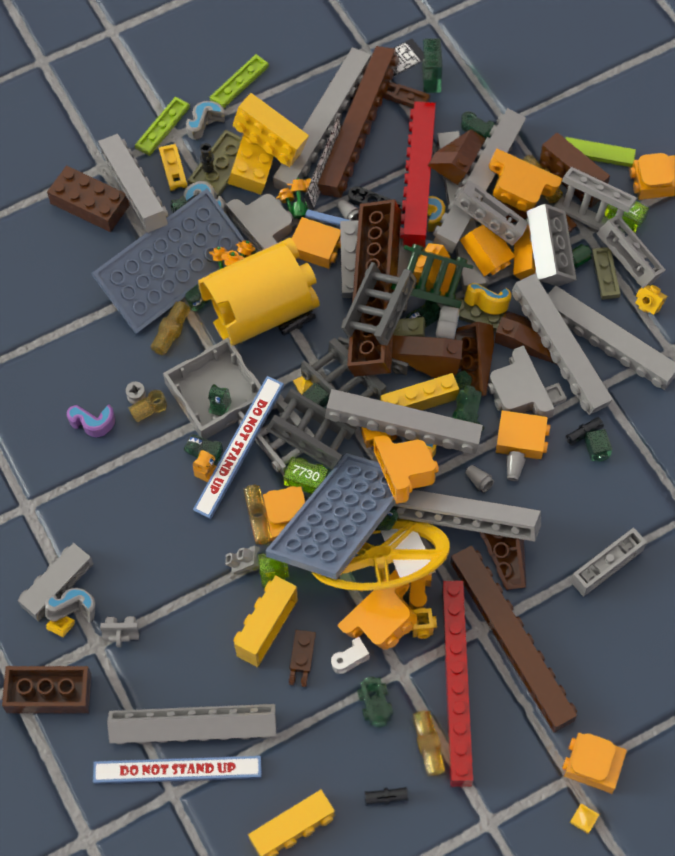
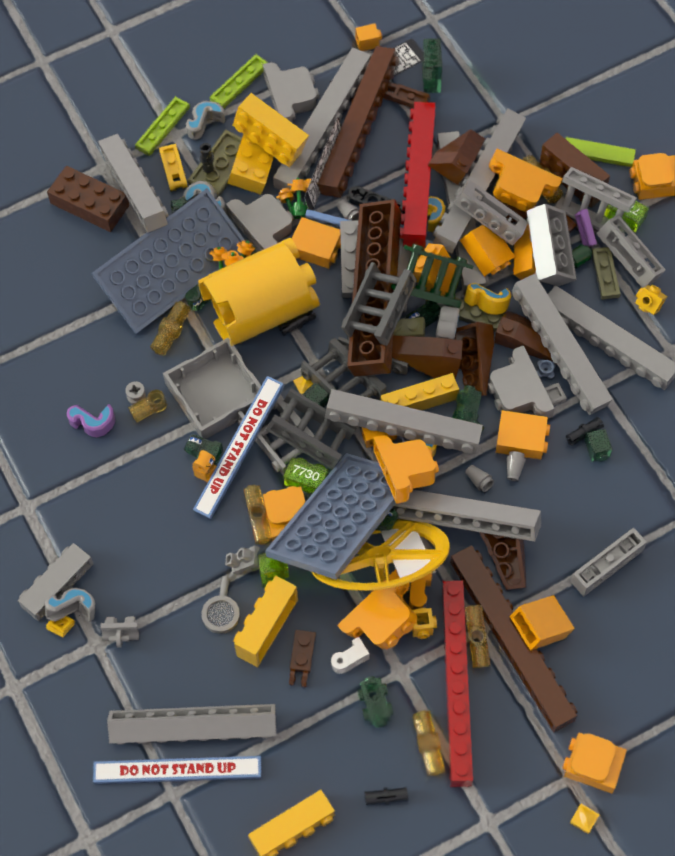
reddish brown brick [2,666,91,713] -> none
clear green leg [208,384,232,416] -> none
clear green plate [454,371,471,389] -> none
clear green leg [461,111,495,144] -> none
none -> piece [202,576,240,634]
none -> light grey brick [263,62,319,123]
none -> light orange brick [355,24,382,51]
none -> clear yellow piece [464,605,491,668]
none -> light orange brick [510,595,575,651]
none -> sand blue plate [537,360,556,379]
none -> medium lavender tile [575,209,597,248]

